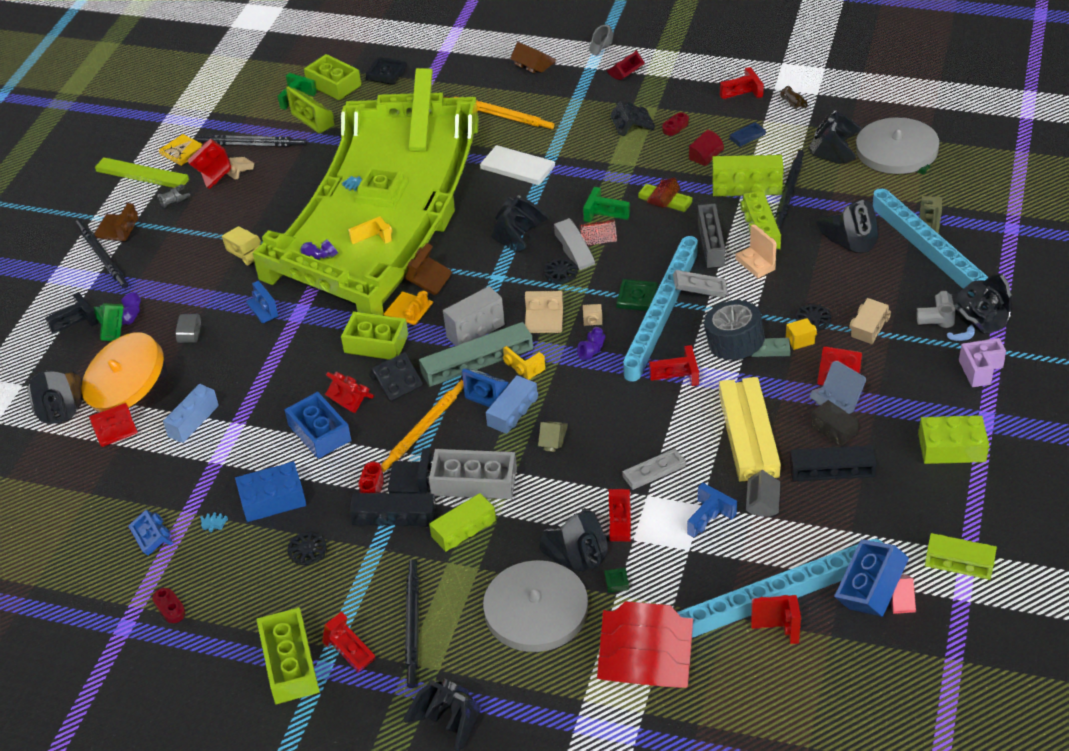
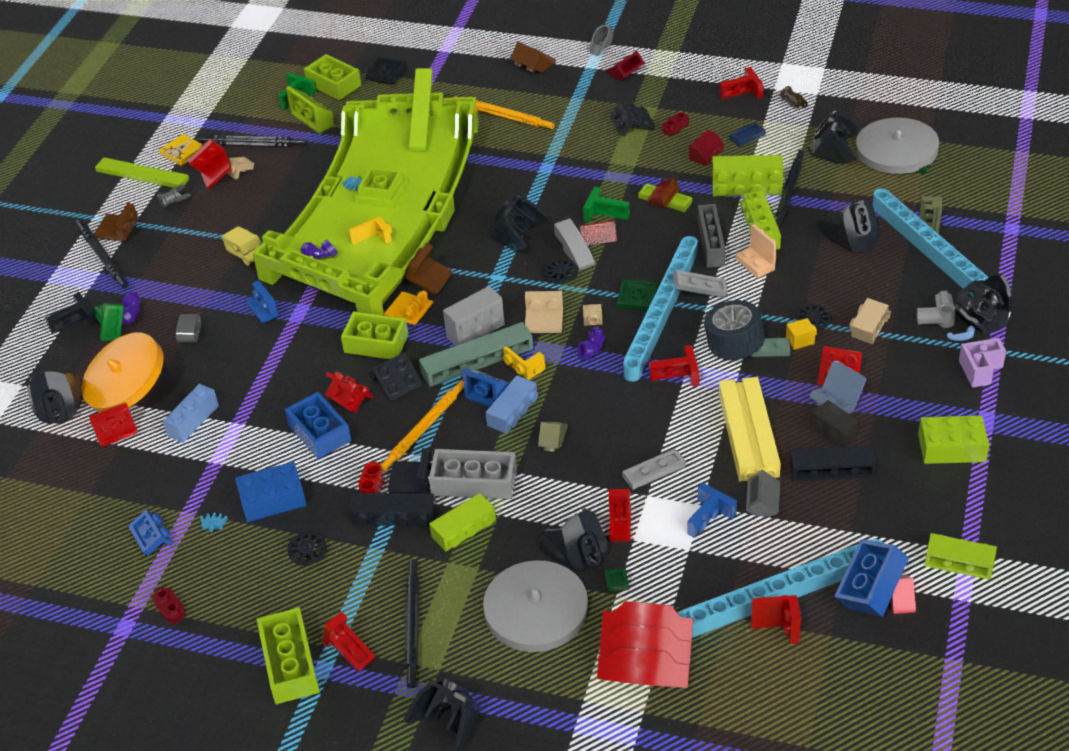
white tile [480,145,555,185] -> none

